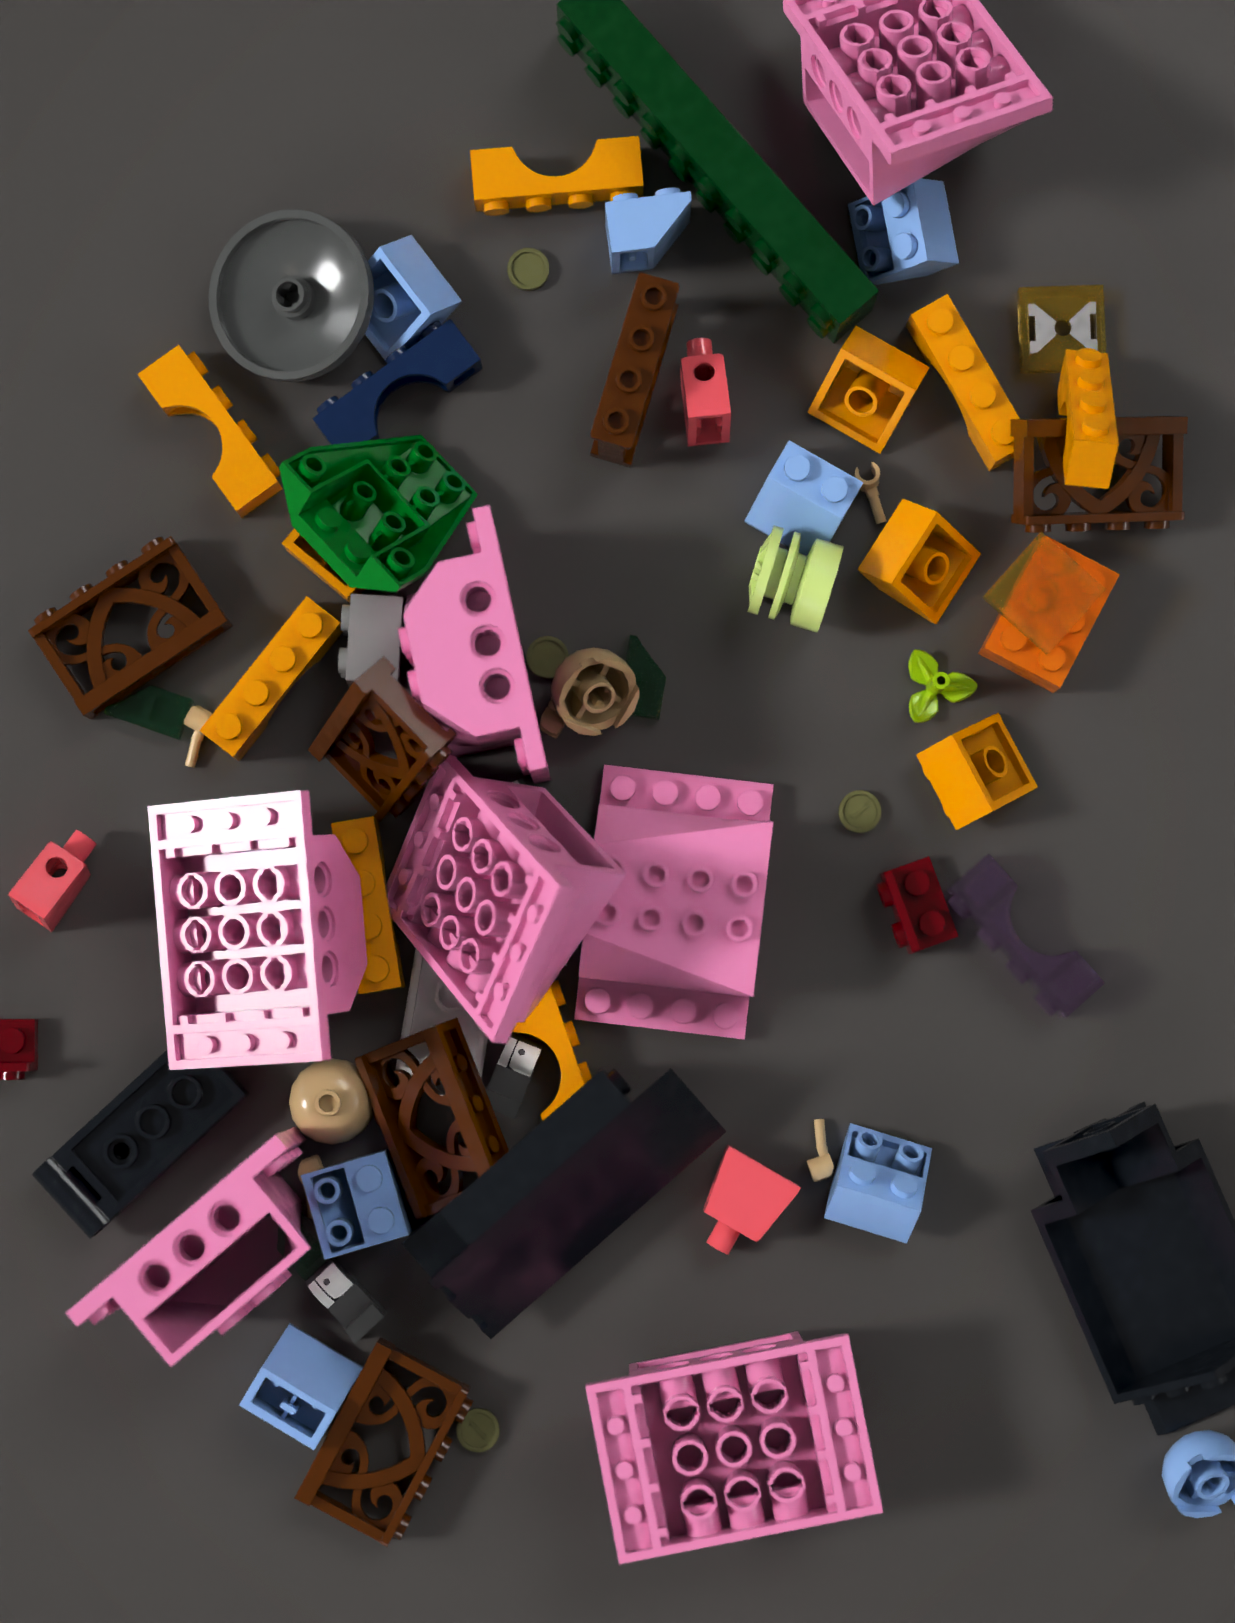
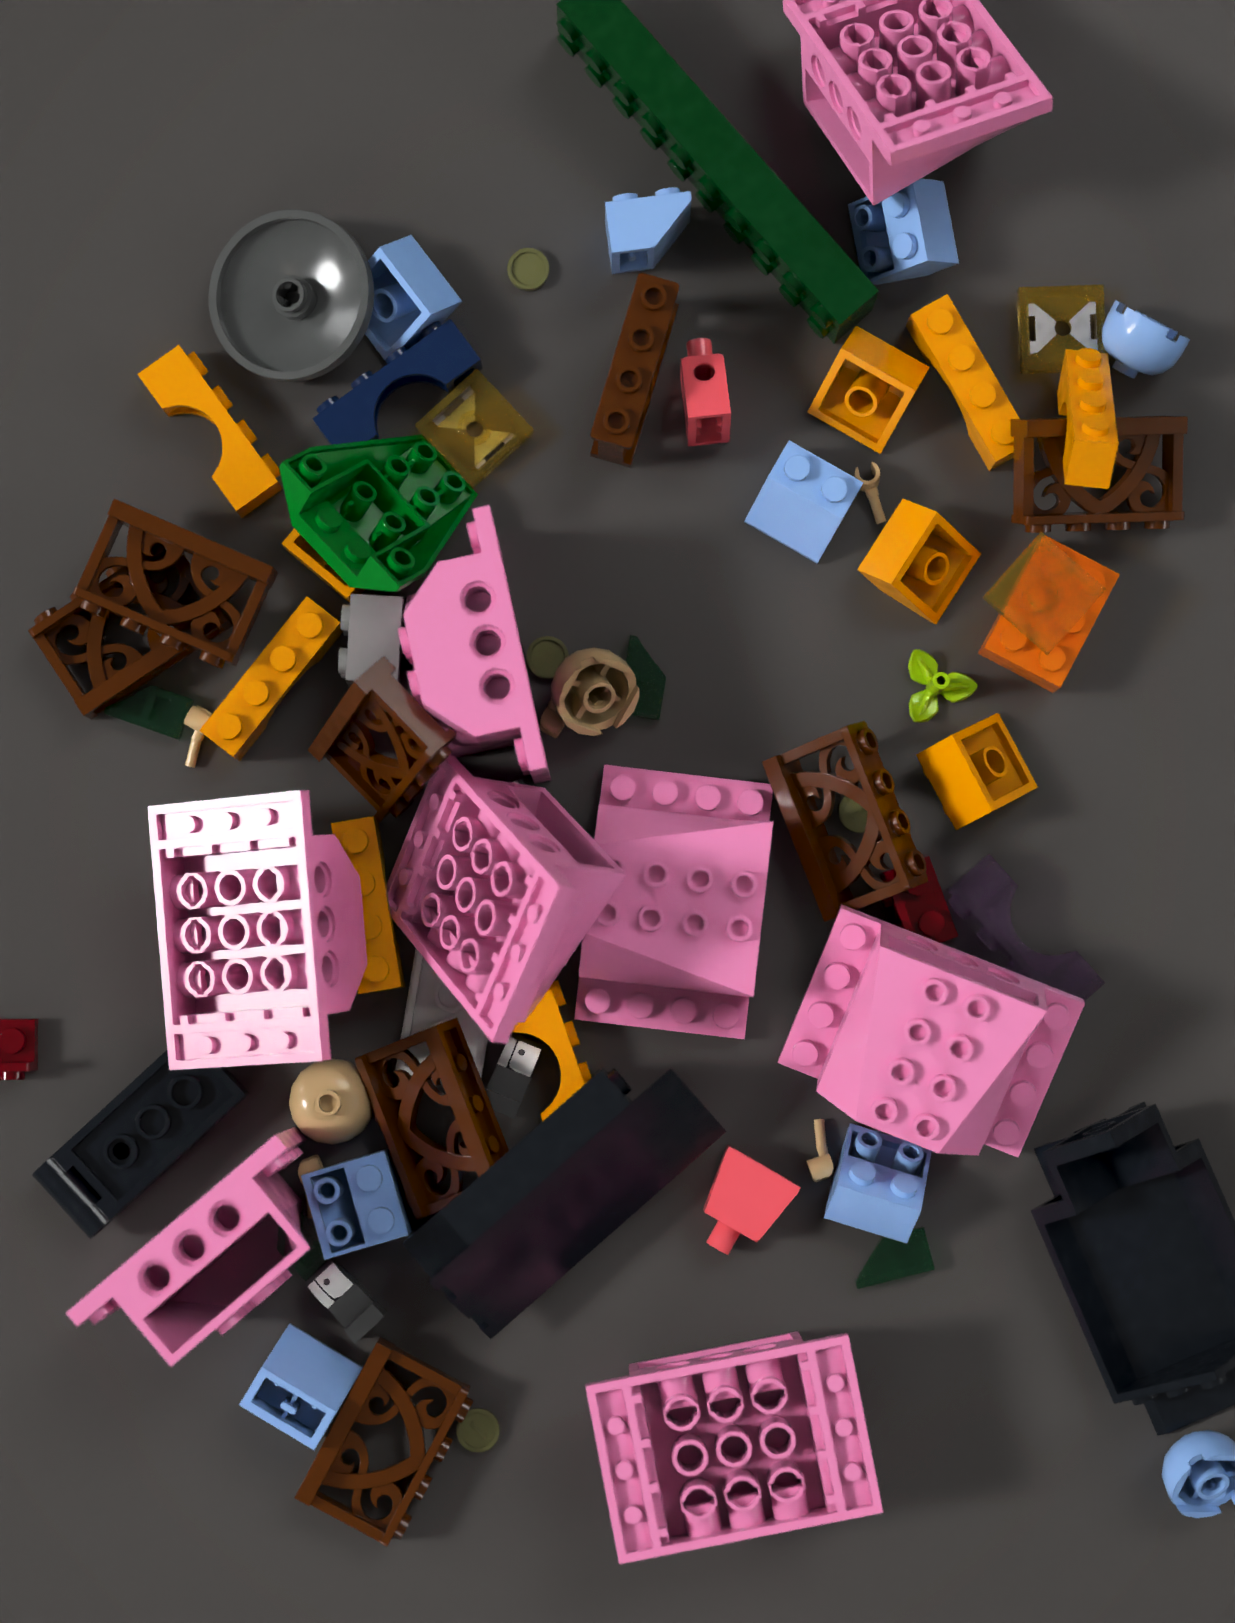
coral torso [8,830,97,932] -> none
light orange arch [470,136,644,216] -> none
yellowish green wheel [747,525,844,633] -> none
none -> reddish brown fence [72,499,278,669]
none -> clear yellow piece [414,368,535,488]
none -> reddish brown fence [762,721,928,922]
none -> bright pink wedge [778,904,1085,1157]
none -> clear green tile [855,1226,935,1289]
none -> light blue cylinder [1102,300,1190,379]

